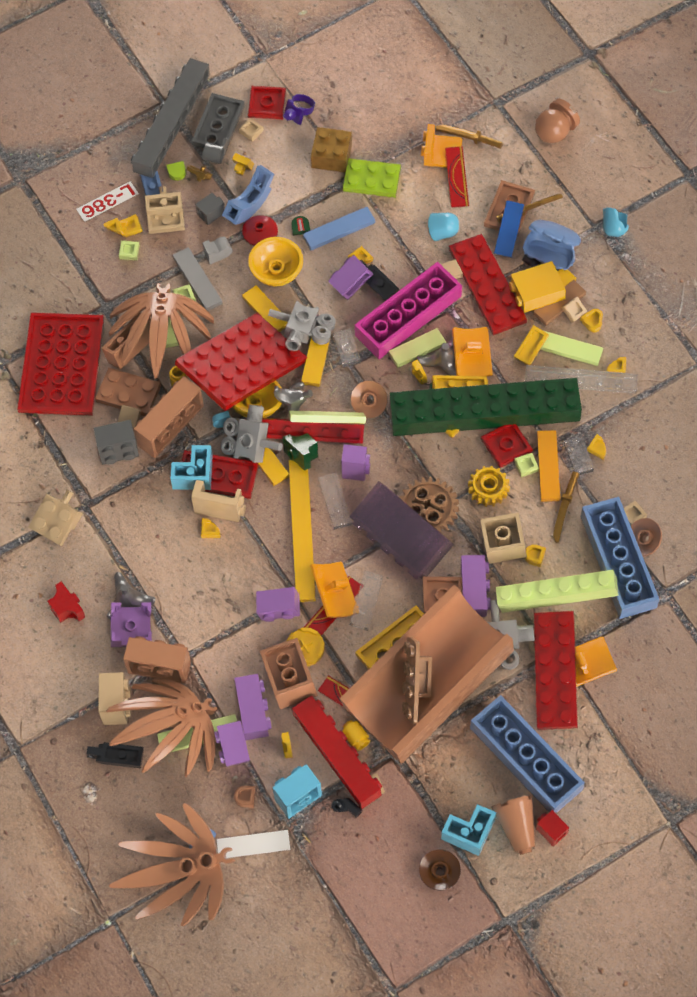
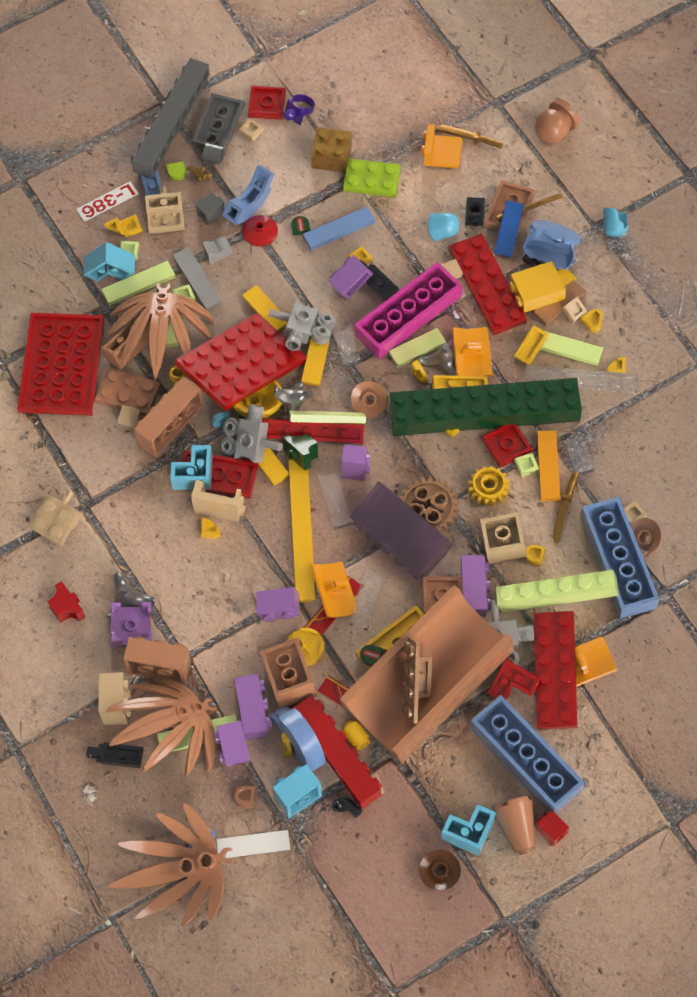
dark grey brick [93,420,139,465] -> none
yellow tile [232,153,254,176] -> none
yellow hat [248,237,303,286] -> none
red sticker [445,146,469,208] -> none
yellow tile [587,434,606,460] -> none
none -> medium azure brick [83,242,135,282]
none -> yellowish green tile [101,261,176,306]
none -> medium blue arch [269,706,326,771]
none -> dark green tile [360,645,383,667]
none -> black brick [465,197,485,227]
none -> red tile [486,659,541,700]

